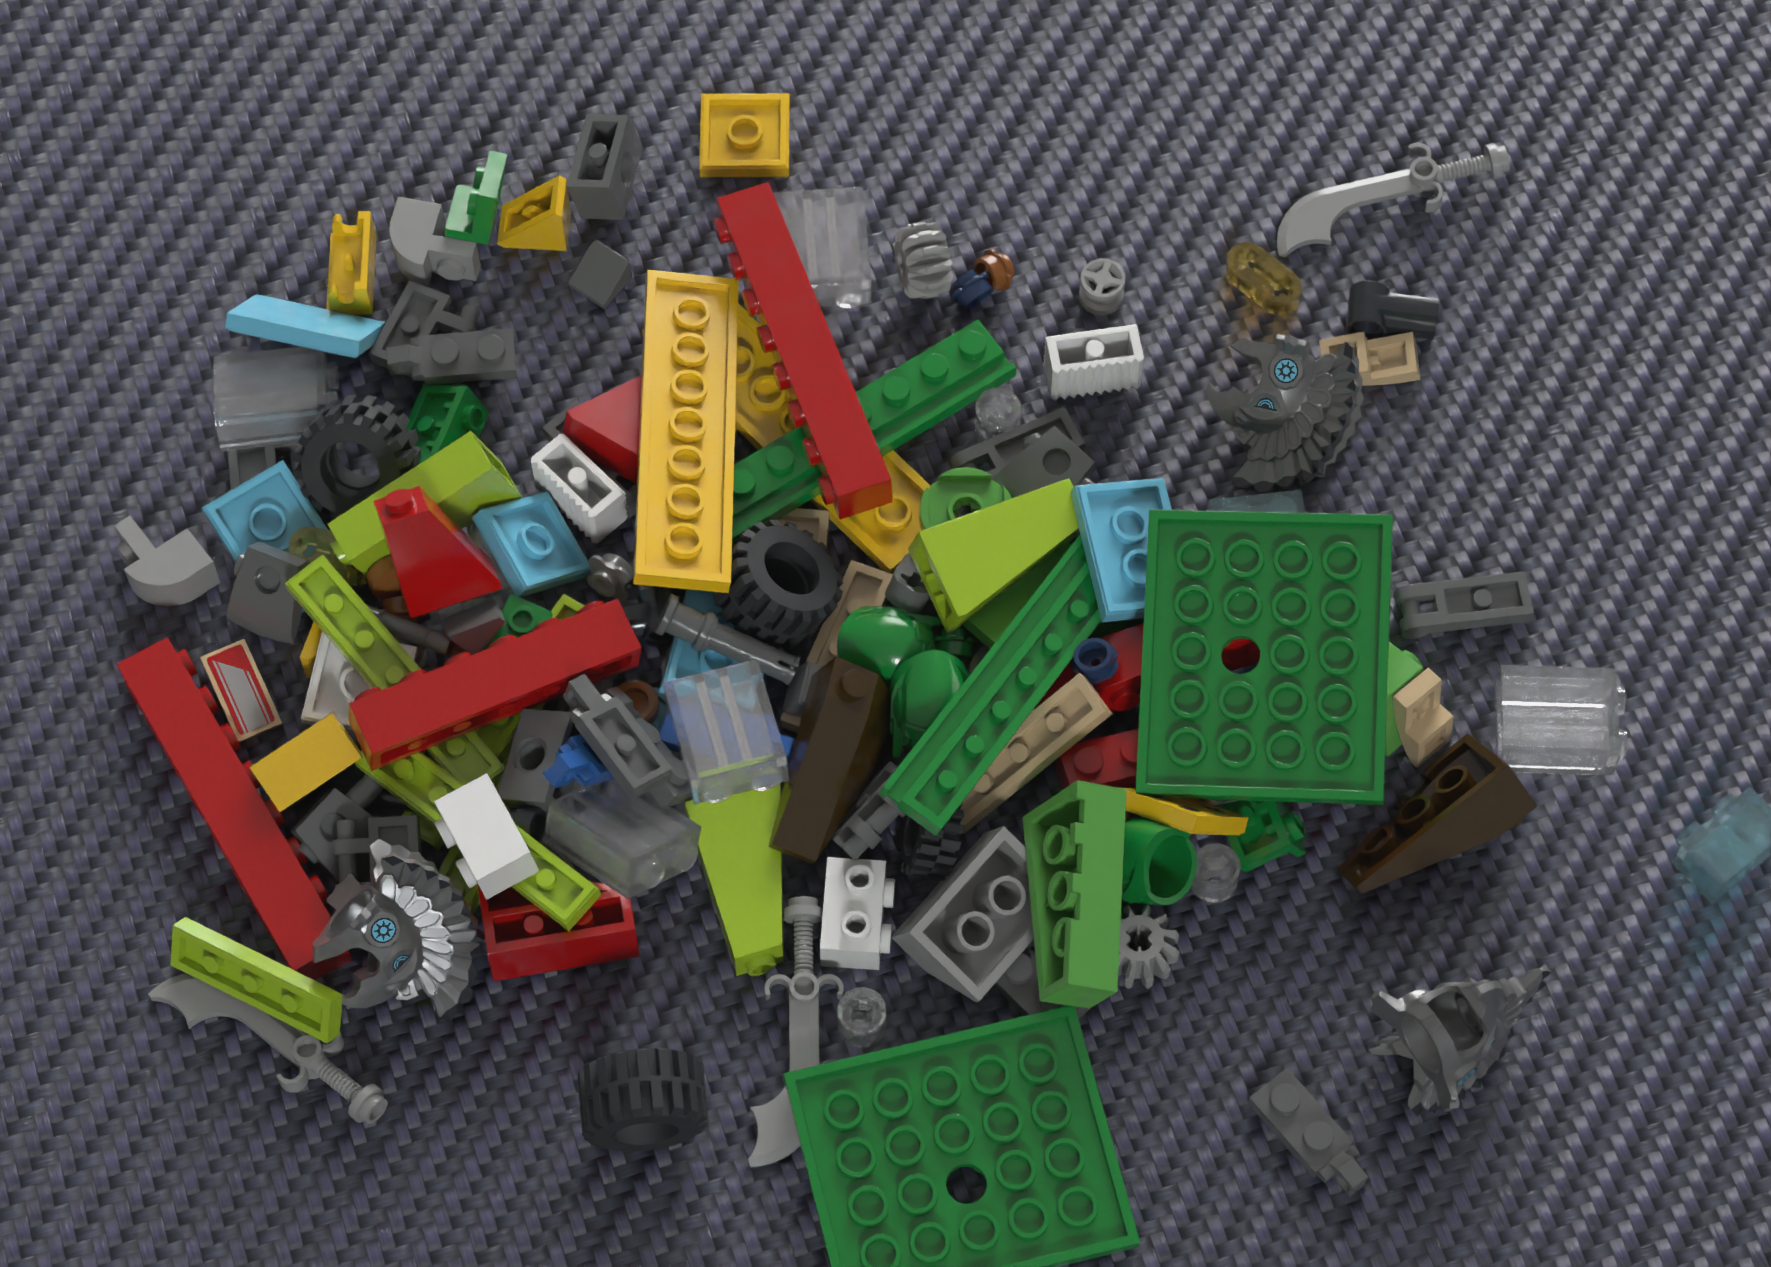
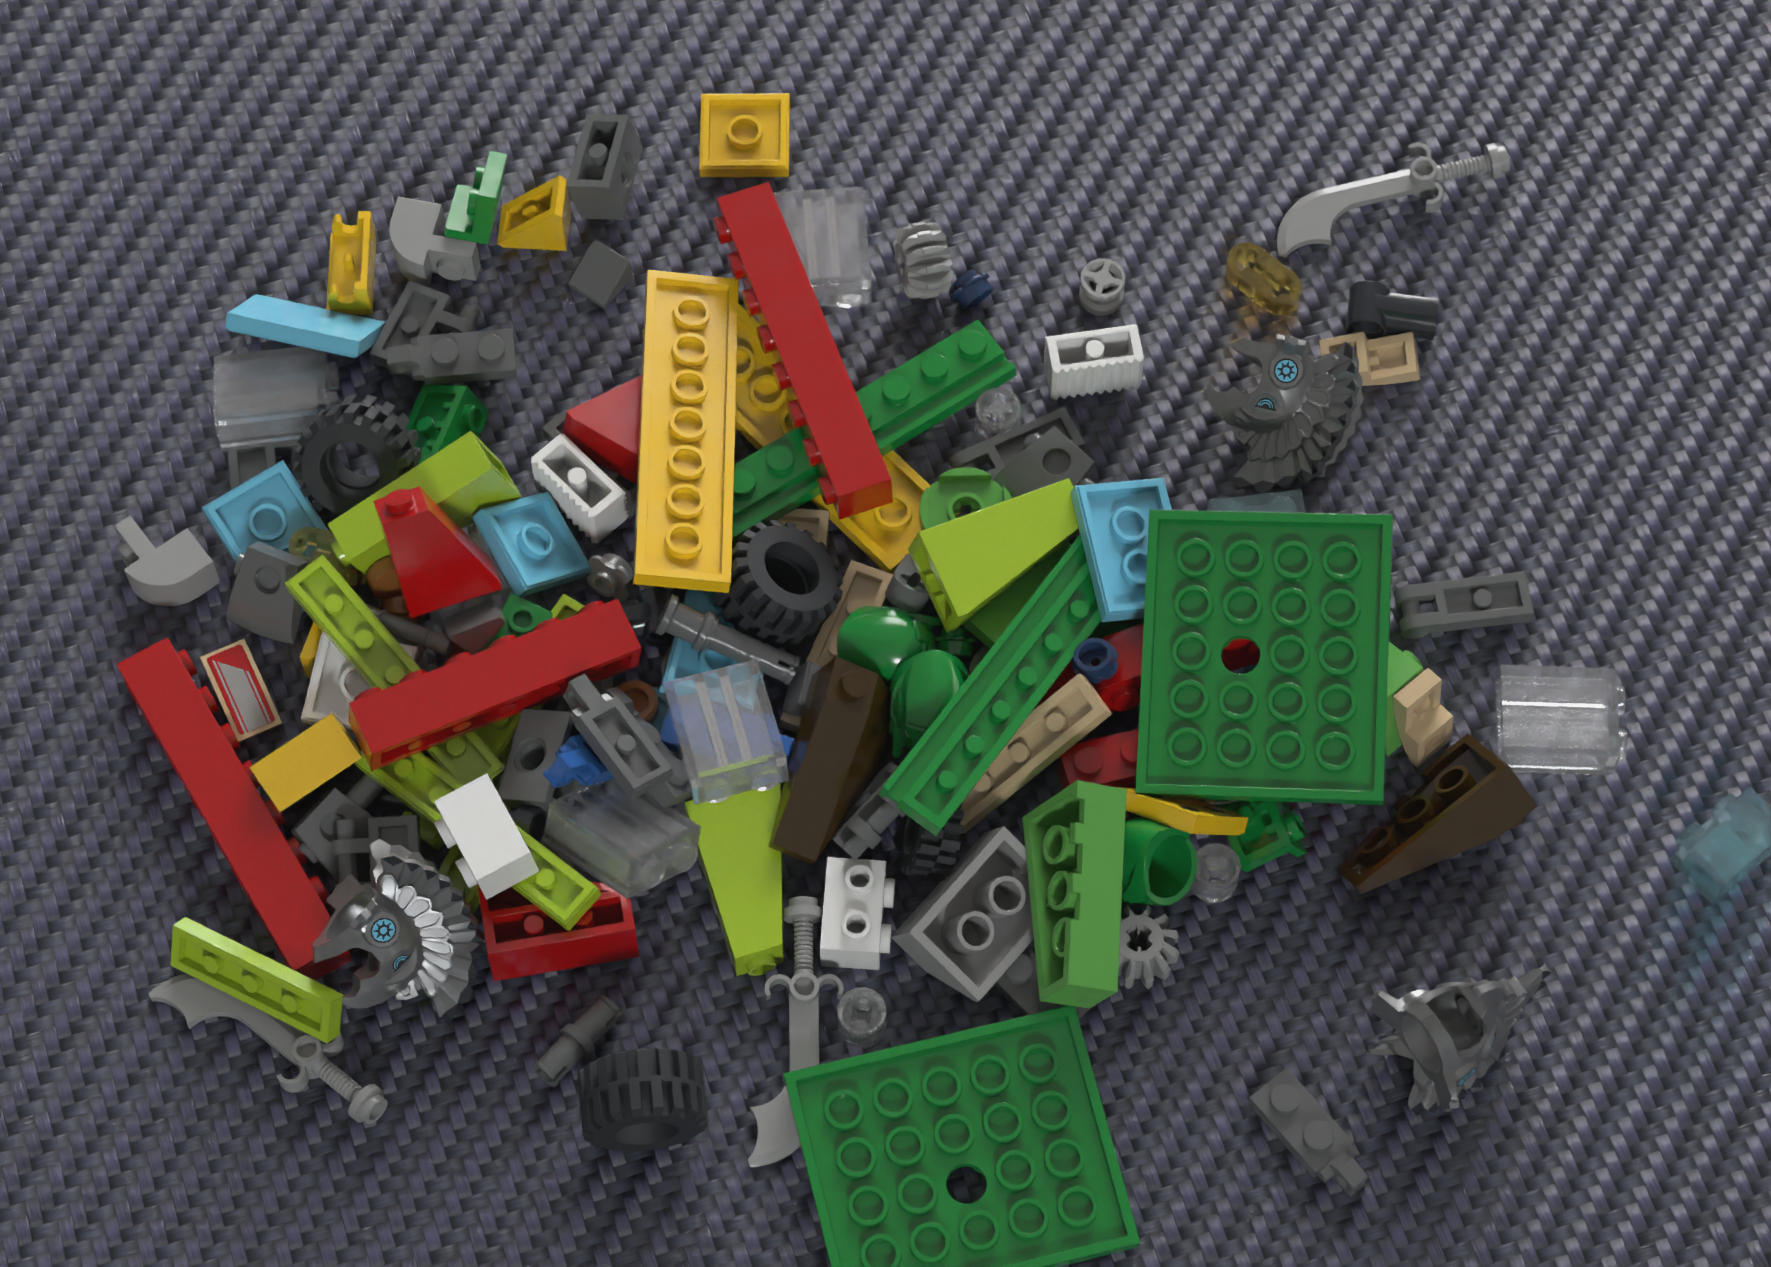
dark orange plate [973,249,1014,292] -> none
none -> dark grey pin [532,995,623,1087]

